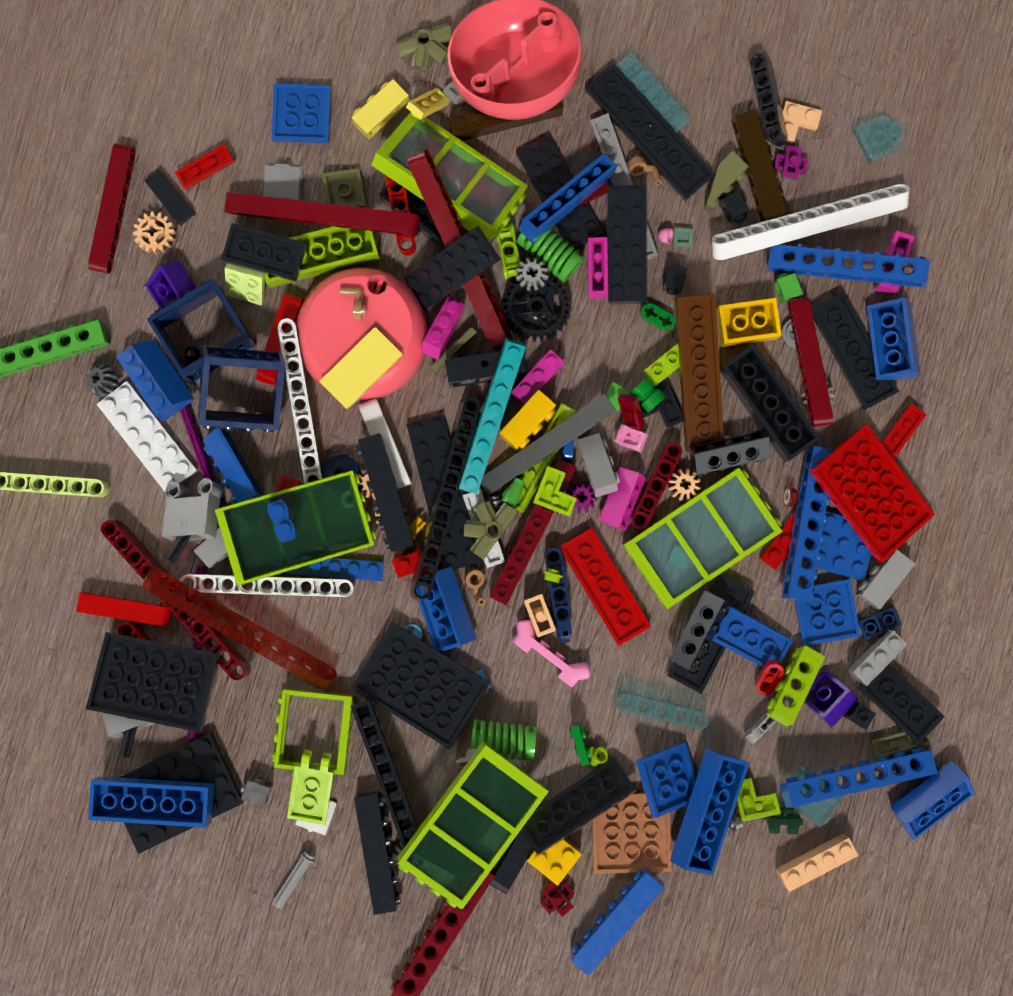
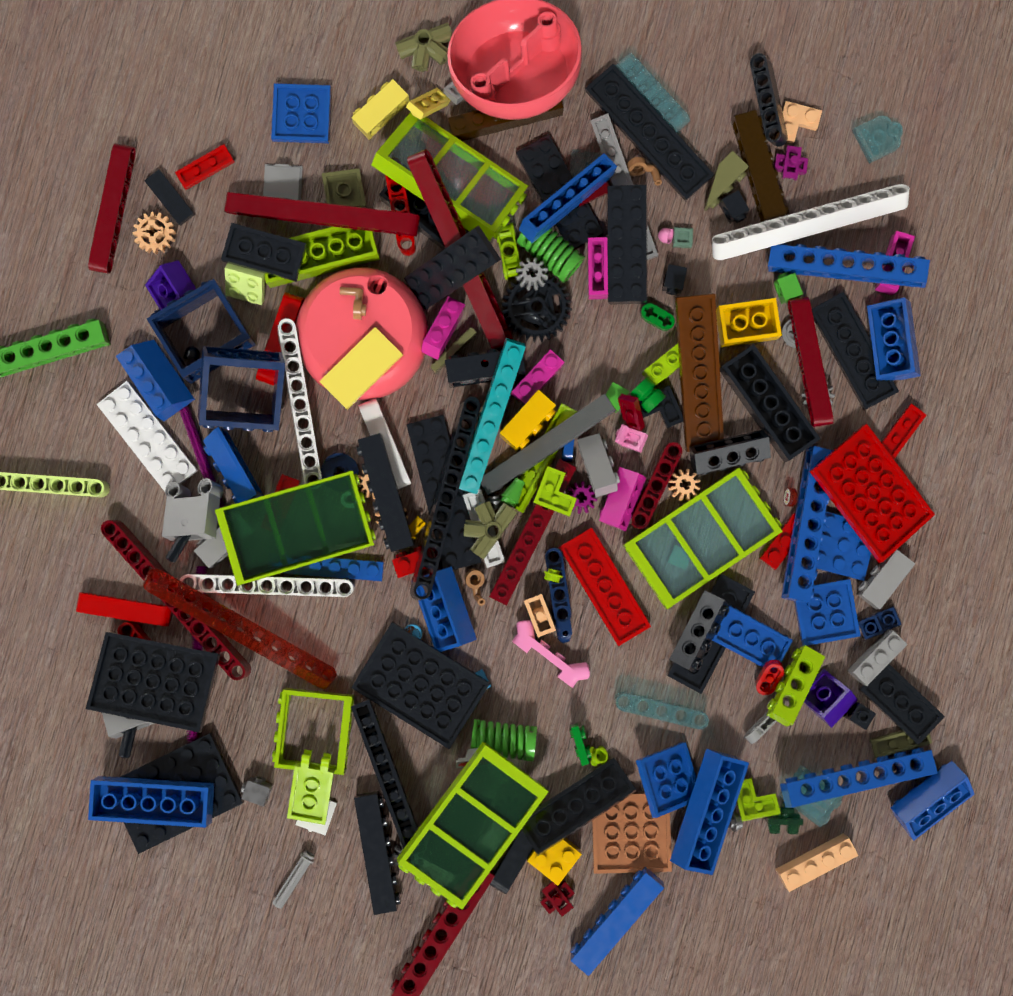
dark grey gear [85,364,119,396] -> none
blue brick [268,499,297,543] -> none

